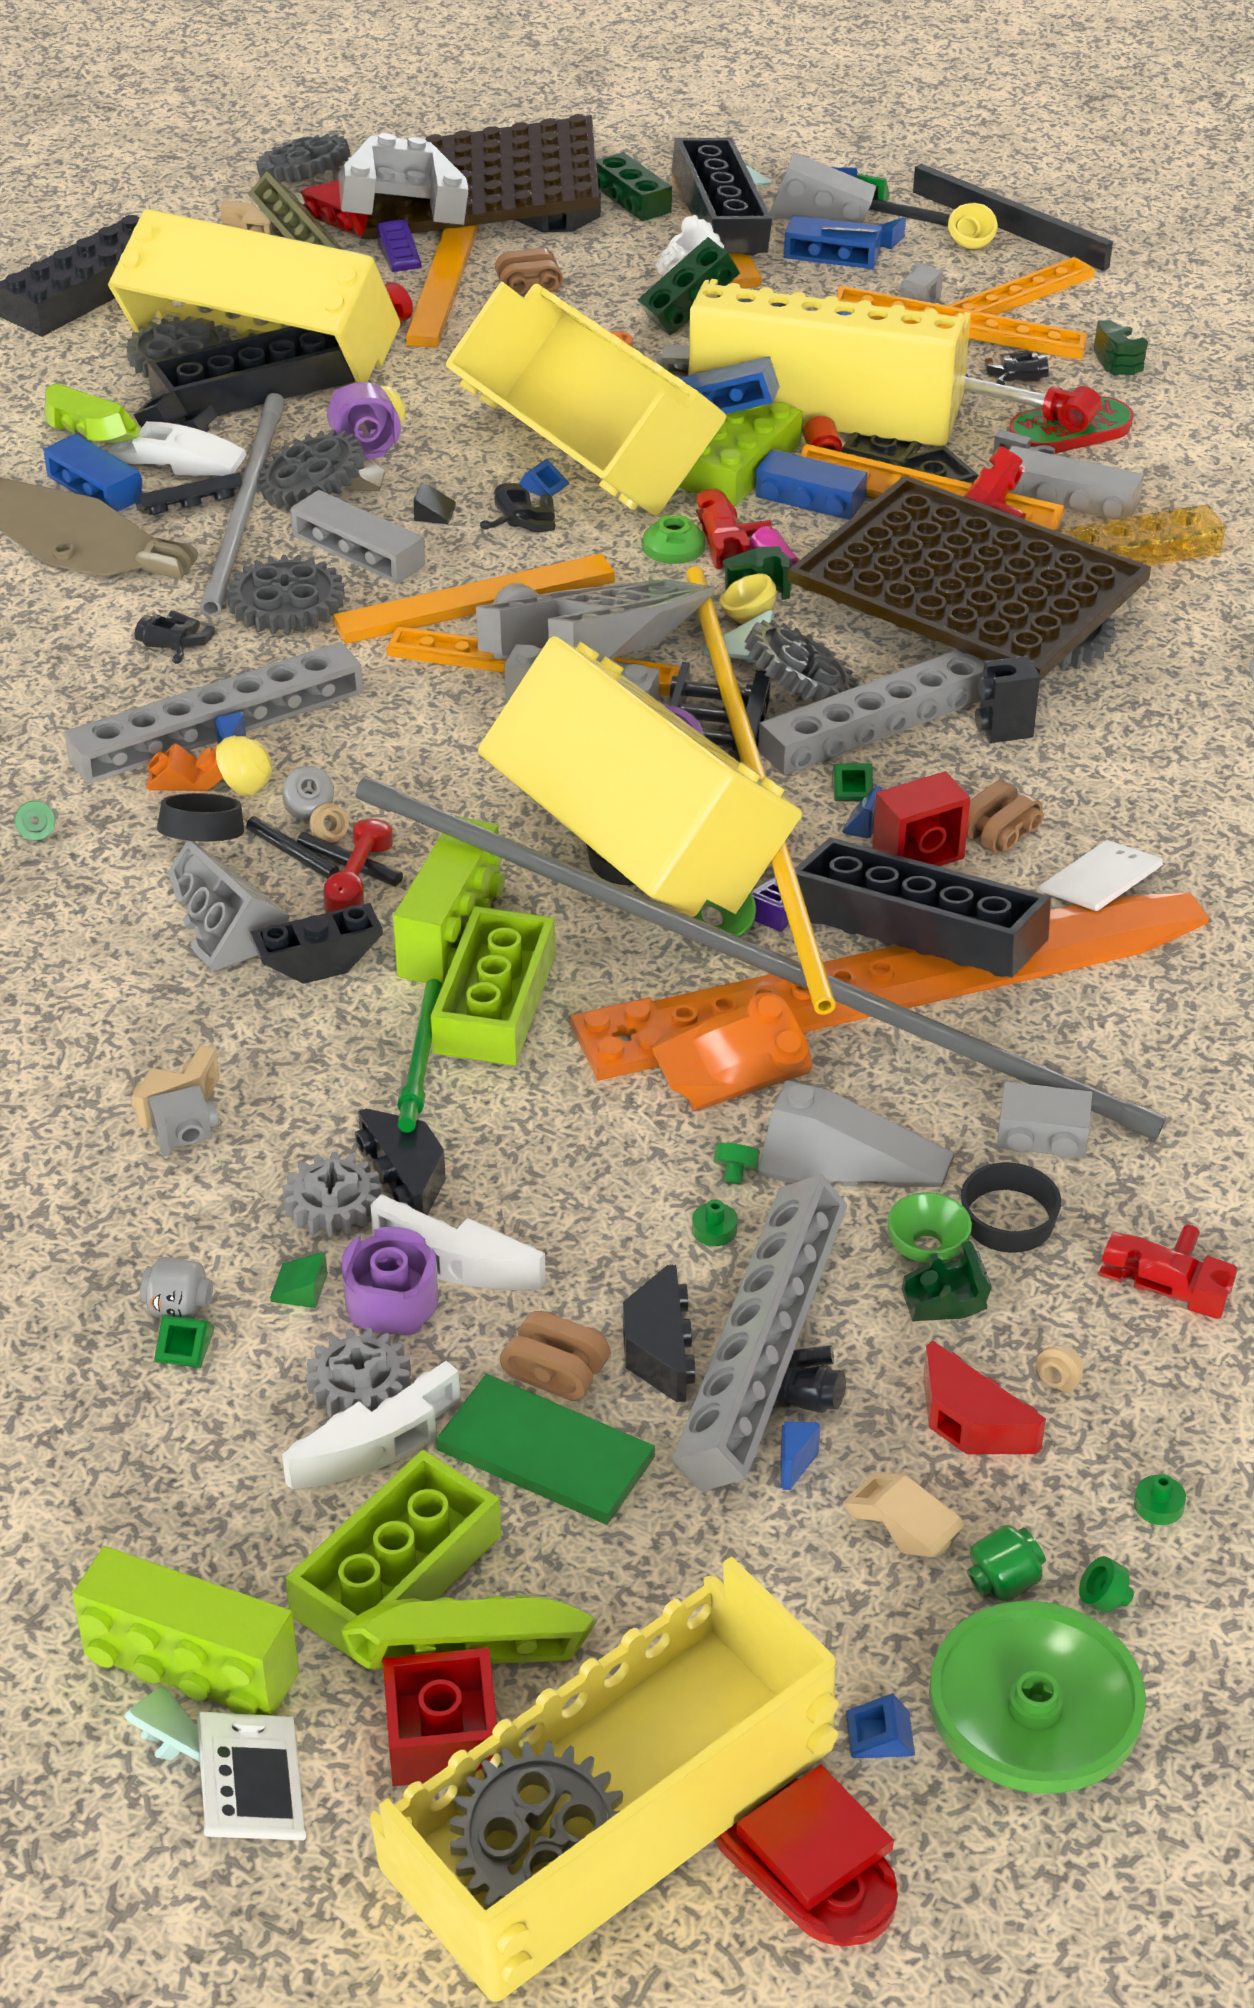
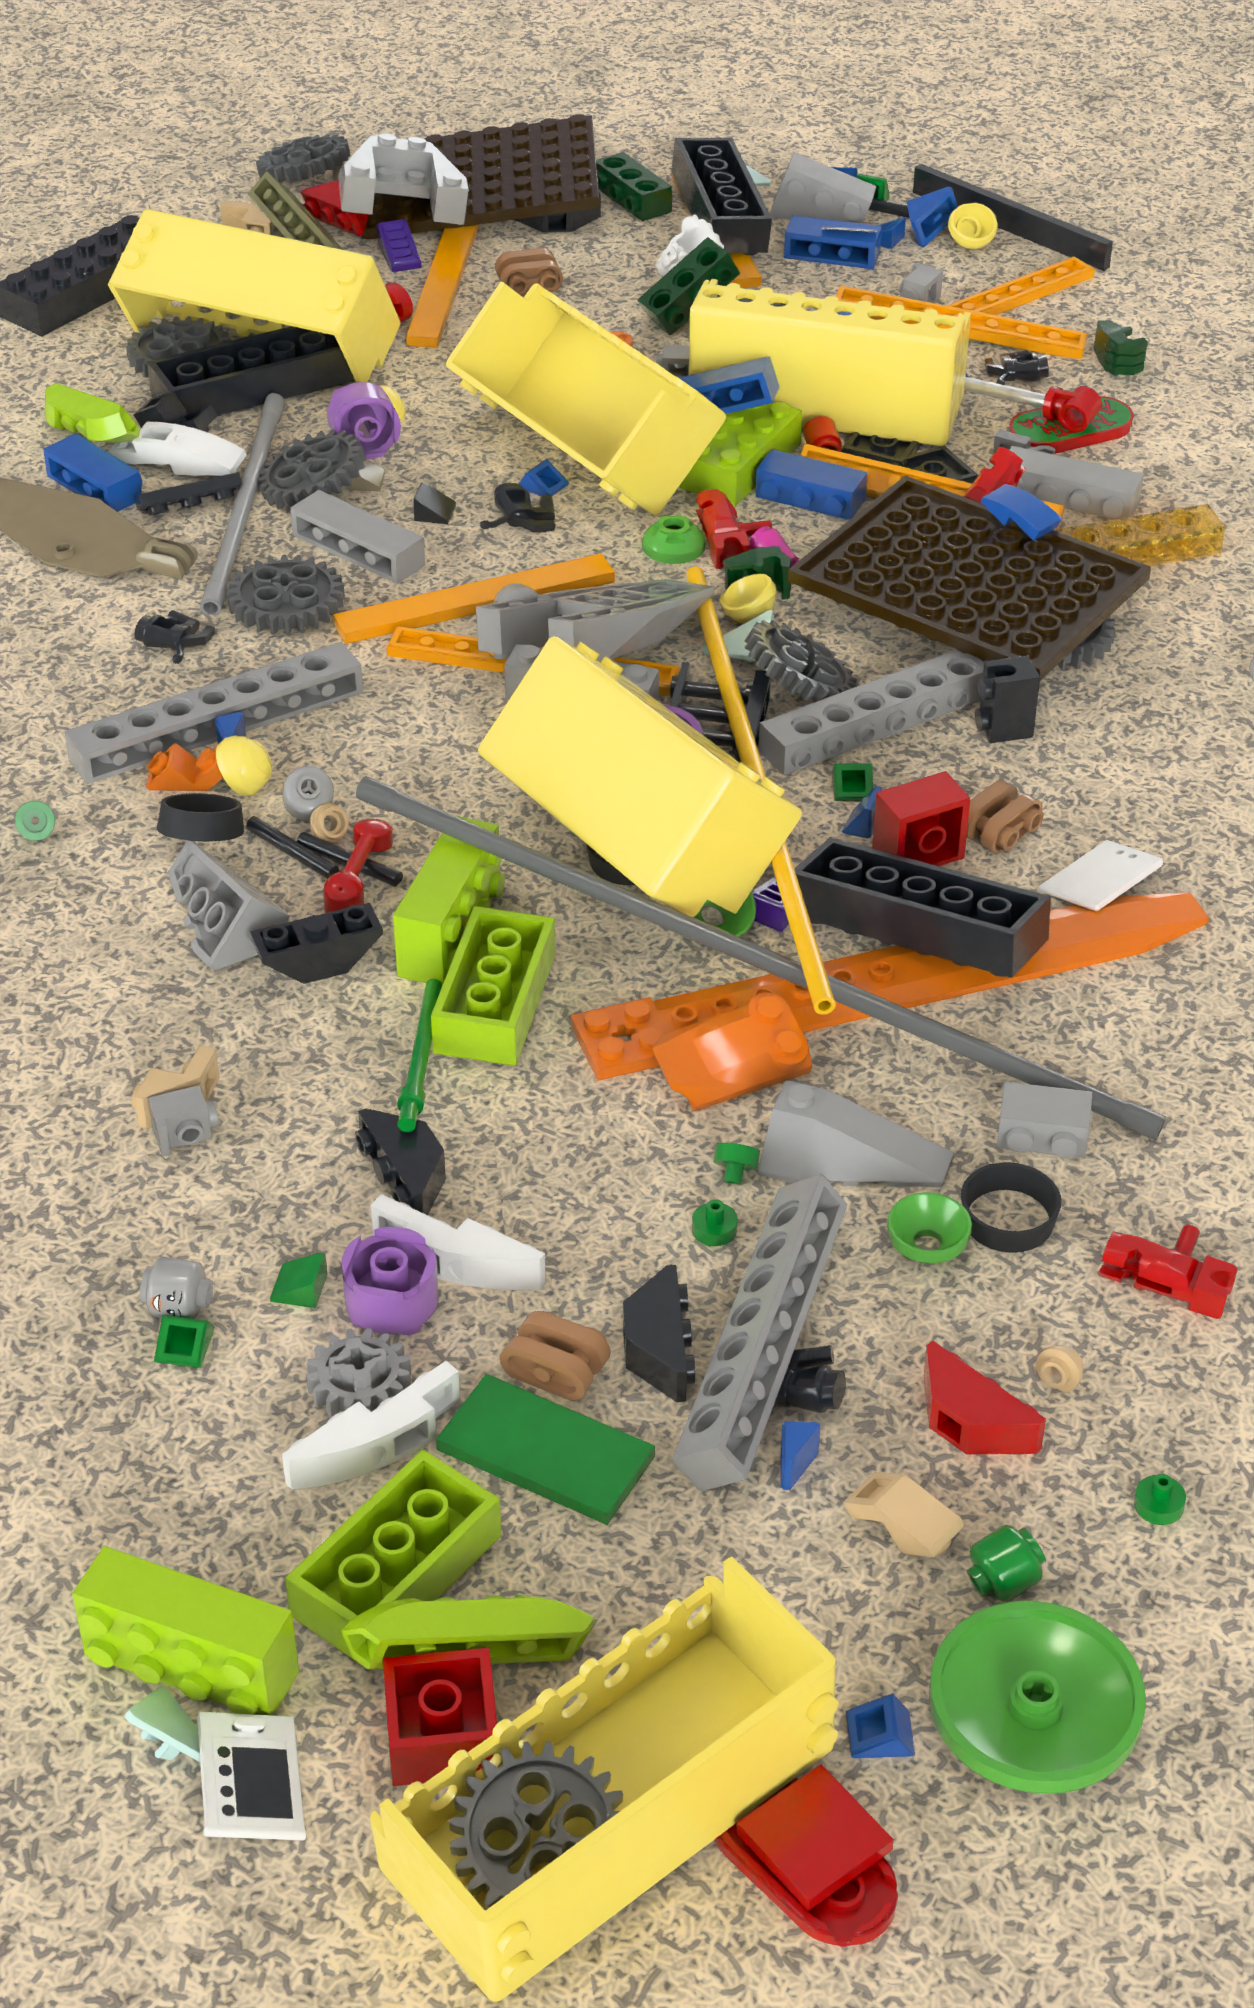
light grey gear [282,1152,382,1237] -> none
dark green hand [901,1241,991,1322] -> none
green tile [1079,1556,1134,1613] -> none
none -> blue slope [907,187,958,248]
none -> blue slope [980,484,1062,541]

